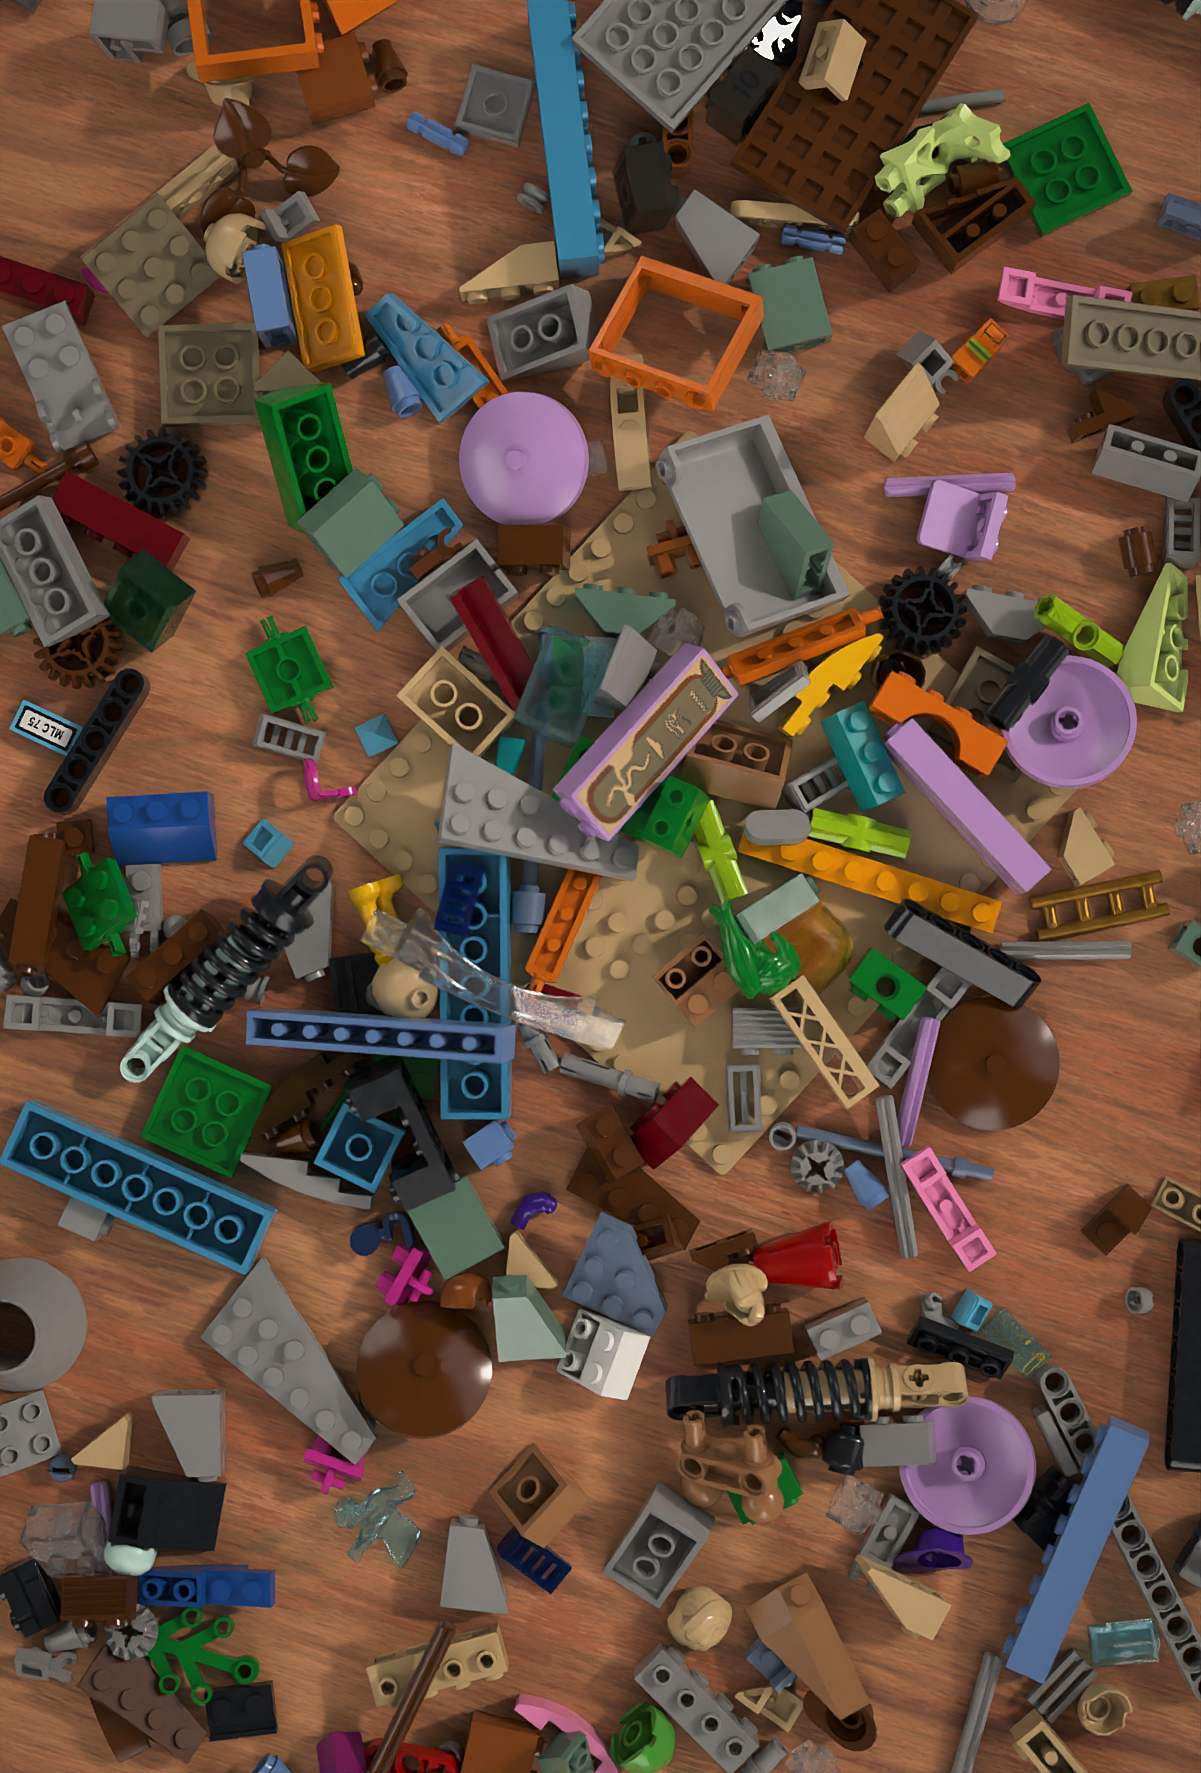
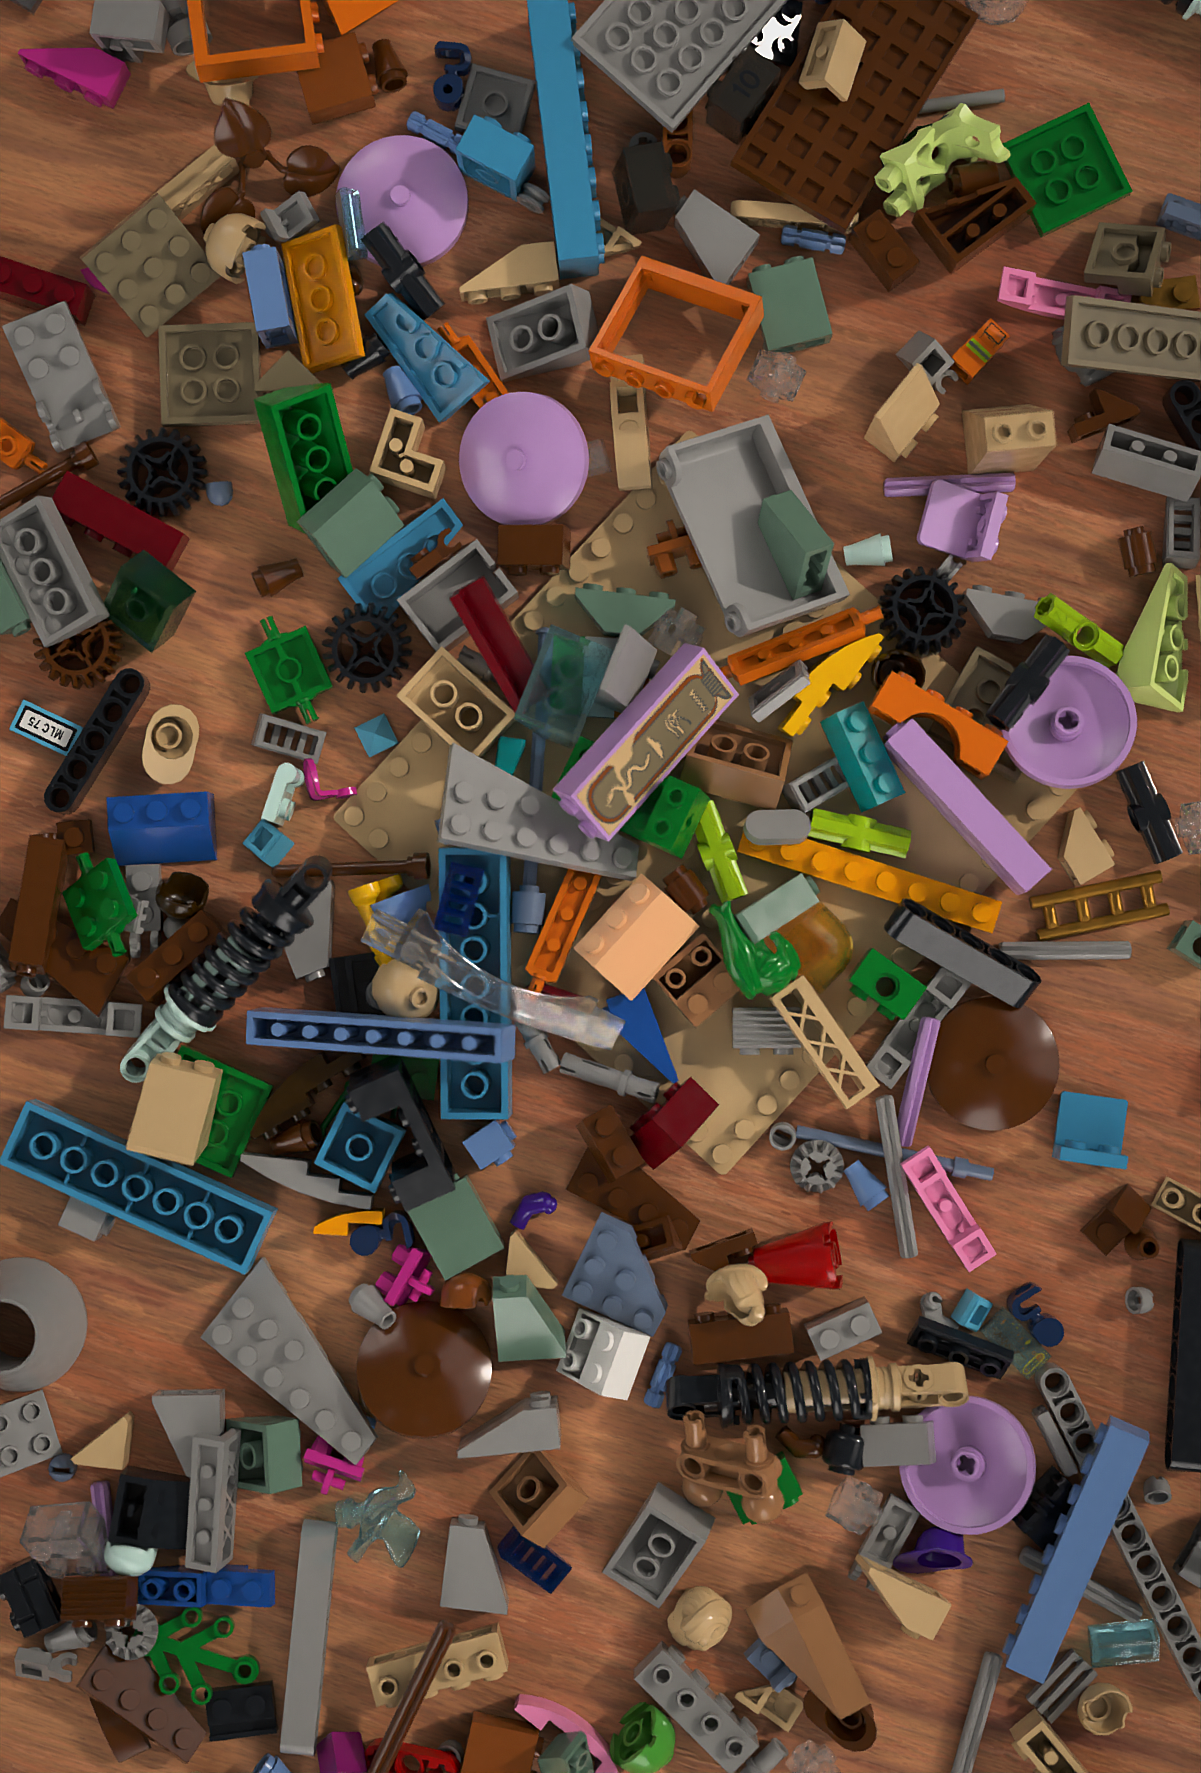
light grey bush [244,976,270,1005] -> none
light grey tile [726,1064,763,1133] -> none
none -> dark pink slope [18,47,131,109]
none -> tan slope [126,1052,223,1166]
none -> tan piece [142,704,200,784]
none -> dark brown hair [155,871,209,920]
none -> light grey fence [185,1428,241,1573]
none -> sand blue hinge [206,481,233,506]
none -> sand green slope [226,1415,303,1494]
none -> light aqua plate [261,763,305,826]
none -> reddish brown piece [271,852,431,880]
none -> light grey beam [280,1519,338,1756]
none -> light orange slope [313,1207,385,1236]
none -> black gear [322,602,413,693]
none -> clear light blue slope [335,187,368,261]
none -> lavender dish [336,135,468,267]
none -> light grey cone [349,1283,396,1329]
none -> black piece [360,222,445,321]
none -> tan brick [369,408,446,500]
none -> medium blue brick [370,884,431,929]
none -> dark blue leg [433,41,472,112]
none -> dark azure brick [455,114,536,202]
none -> light grey slope [457,1391,561,1459]
none -> light nougat slope [573,873,699,1001]
none -> blue slope [602,988,679,1083]
none -> medium blue axle [644,1342,682,1408]
none -> reddish brown brick [662,864,710,915]
none -> light aqua cone [843,533,893,566]
none -> tan slope [962,404,1056,474]
none -> dark blue leg [1007,1282,1064,1347]
none -> light grey axle [1018,1546,1143,1623]
none -> dark azure bracket [1052,1091,1128,1170]
none -> dark tan plate [1084,222,1171,297]
none -> black piece [1115,761,1183,864]
none -> reddish brown cone [1124,1227,1160,1260]
none -> light grey hinge [1143,1476,1172,1505]

